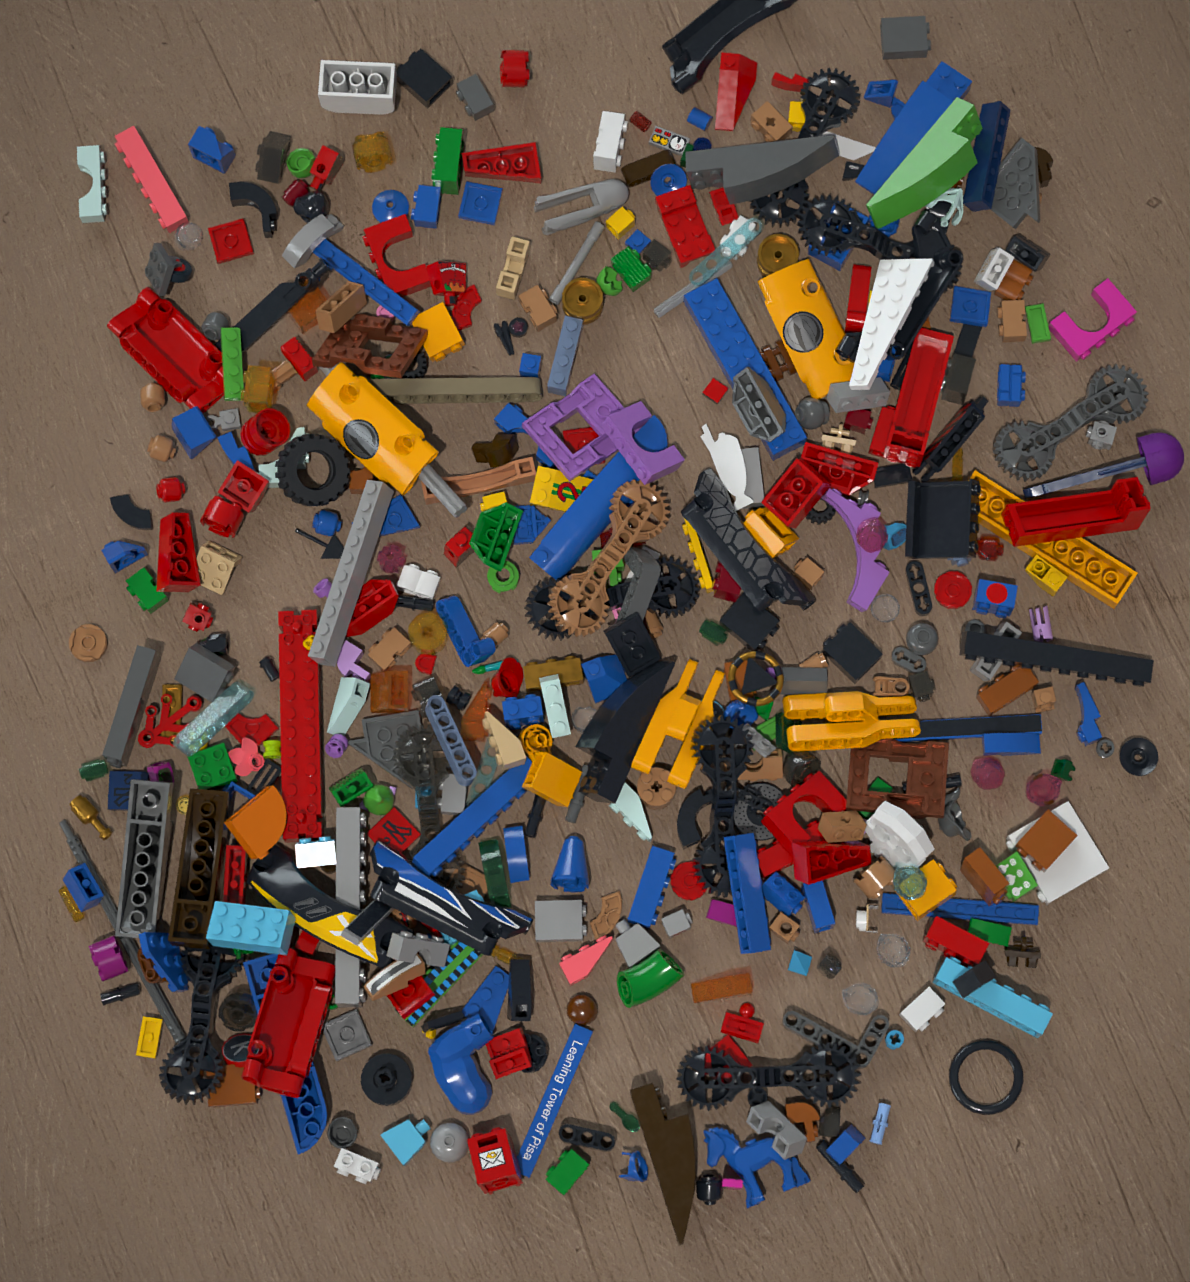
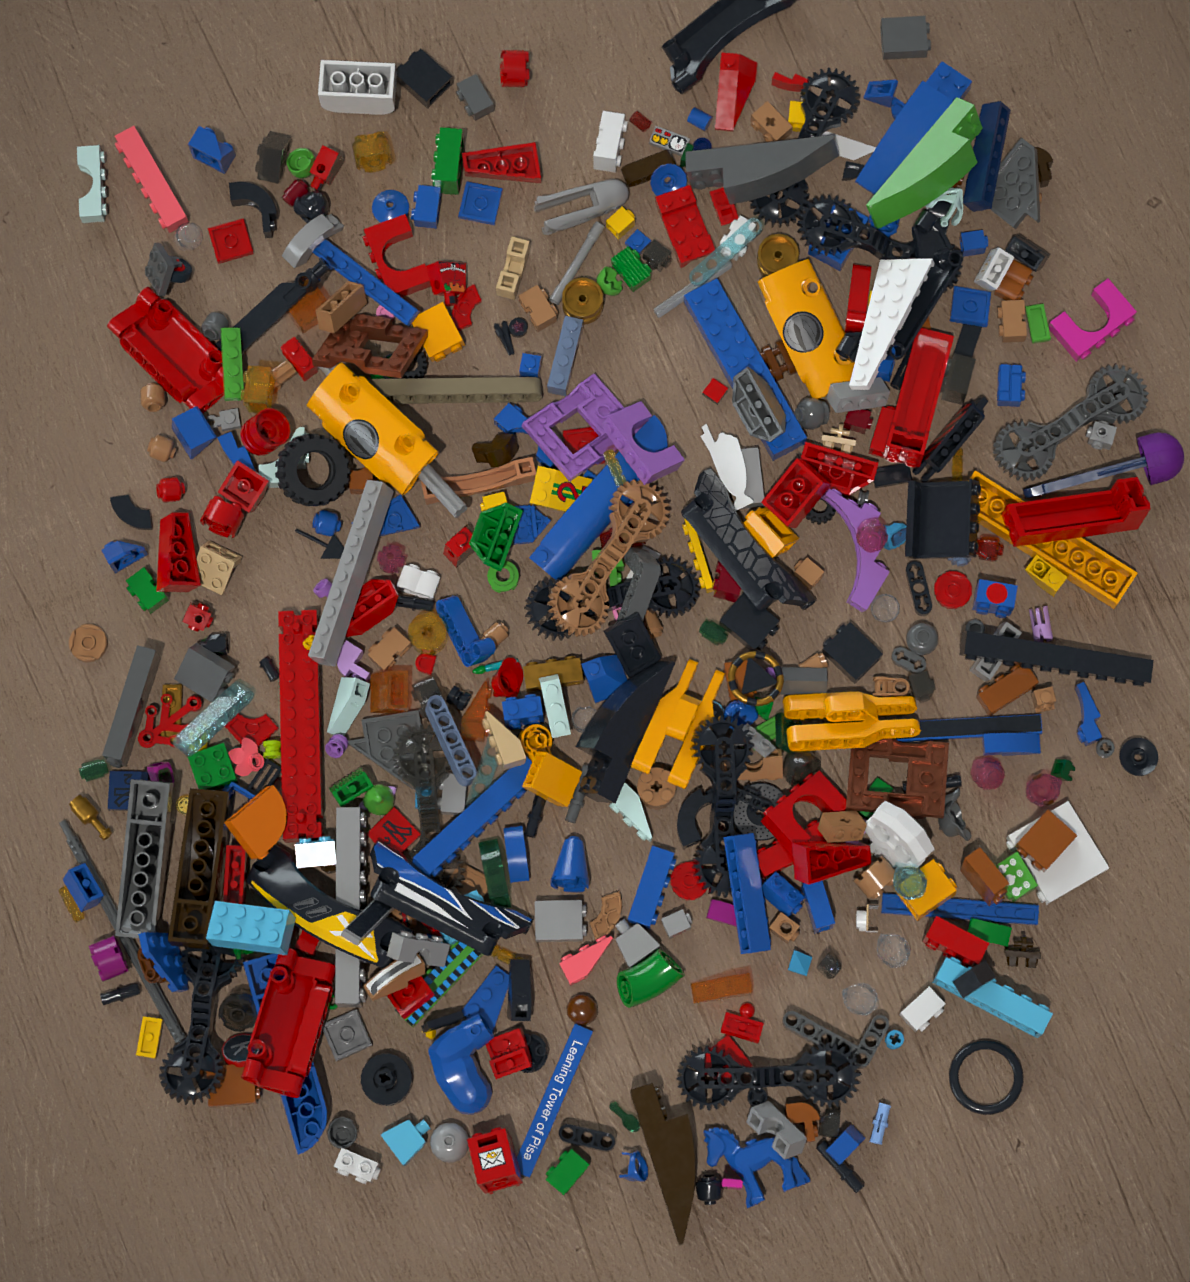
none -> clear yellow axle [603,449,626,486]
none -> blue brick [959,230,988,257]

